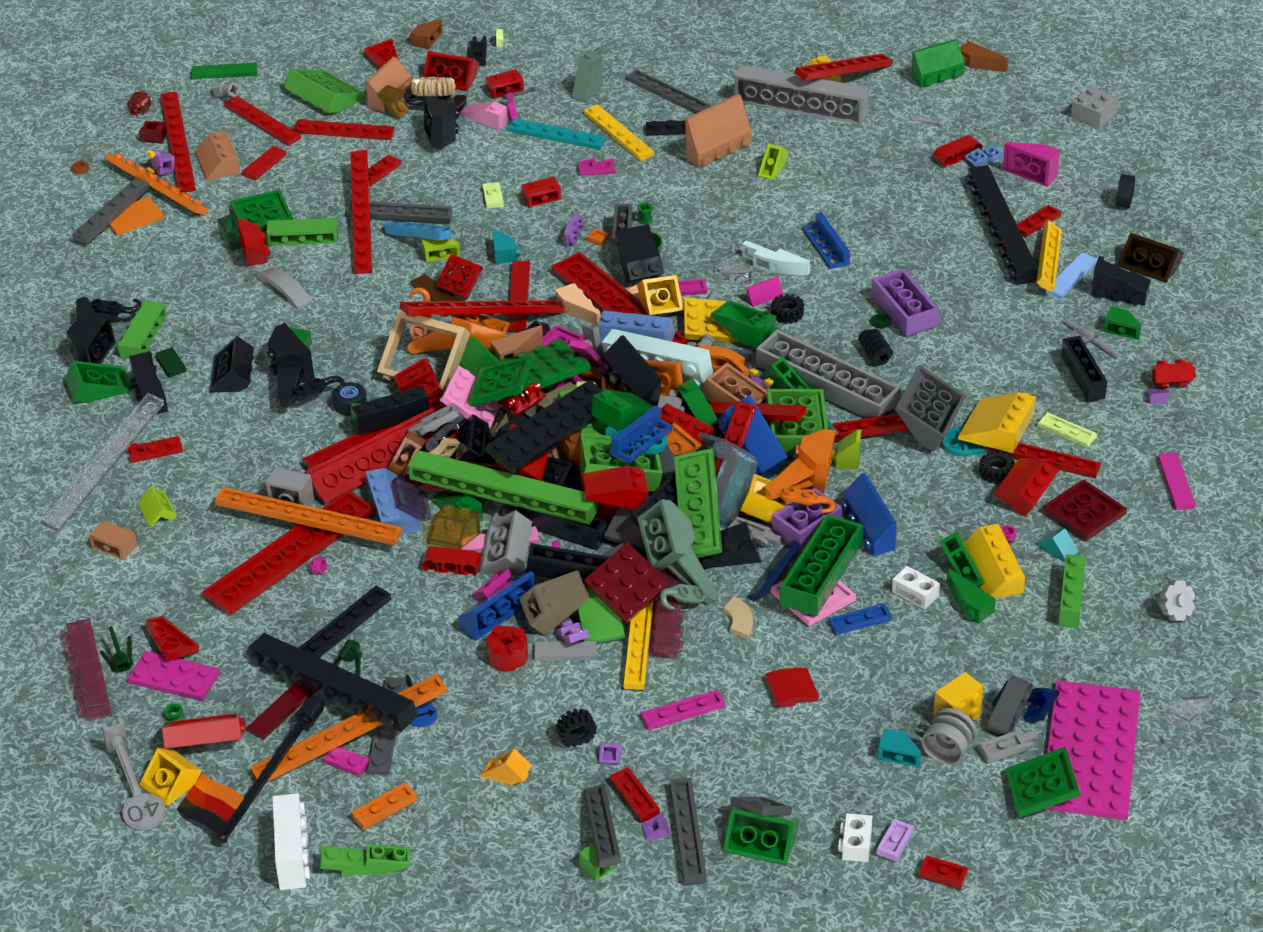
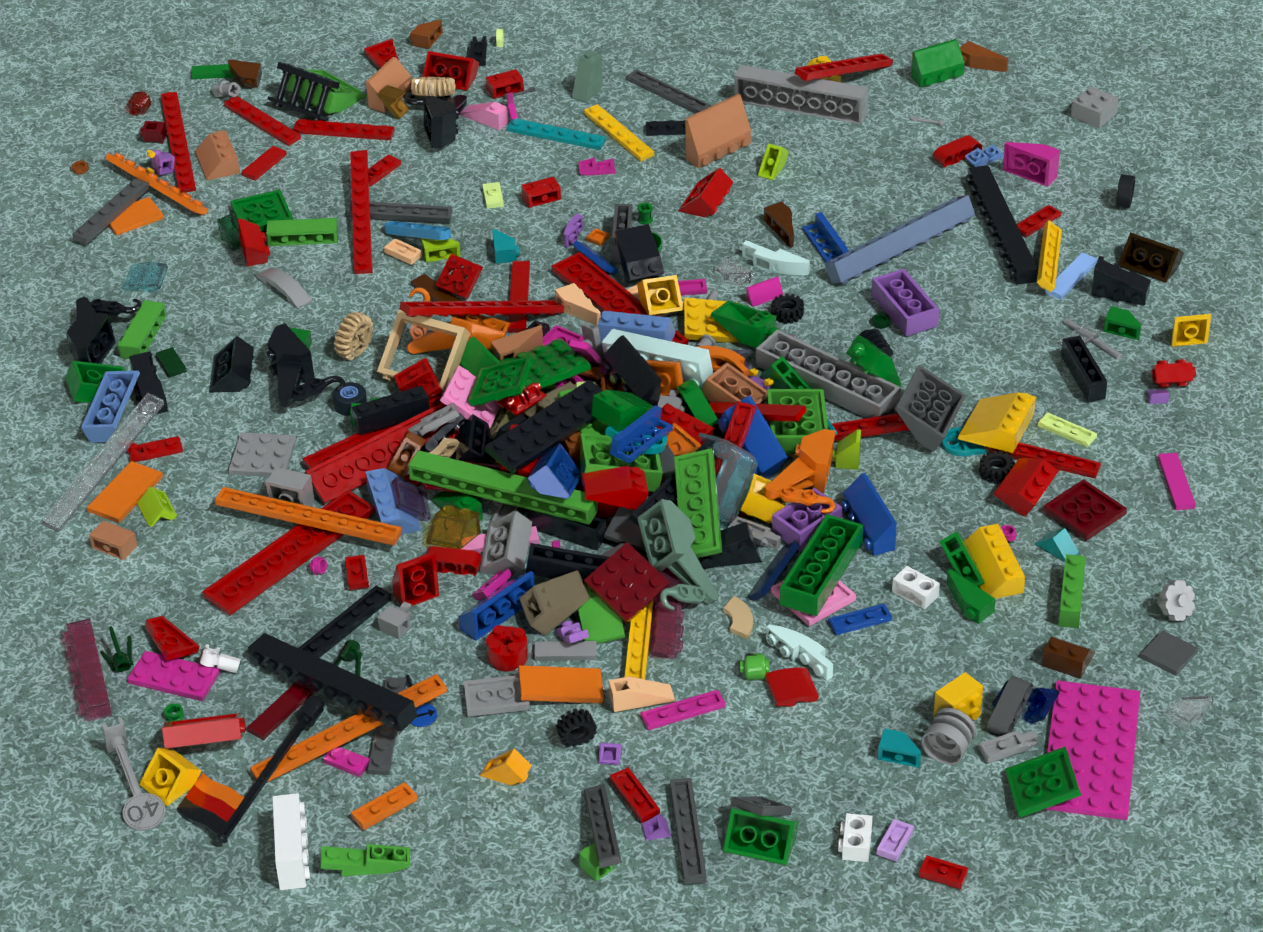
none -> medium blue slope [81,371,140,442]
none -> orange tile [87,461,163,523]
none -> clear light blue slope [123,262,168,292]
none -> white bar [200,644,241,674]
none -> reddish brown slope [228,60,262,88]
none -> light grey plate [229,432,297,477]
none -> black fence [267,62,340,121]
none -> tan gear [334,312,374,361]
none -> red plate [345,555,369,590]
none -> light grey brick [377,601,412,639]
none -> light nougat plate [384,238,423,265]
none -> red slope [392,552,439,606]
none -> light grey plate [464,675,530,717]
none -> orange tile [518,665,604,703]
none -> blue slope [528,443,581,499]
none -> blue tile [573,240,619,274]
none -> light nougat slope [609,677,675,712]
none -> red slope [678,168,733,217]
none -> bright green head [740,653,769,680]
none -> reddish brown slope [764,201,794,248]
none -> light aqua slope [766,624,833,681]
none -> sand blue brick [824,195,975,285]
none -> green slope [846,335,901,387]
none -> reddish brown slope [1042,637,1095,679]
none -> dark grey tile [1140,630,1198,676]
none -> yellow slope [1171,314,1211,347]

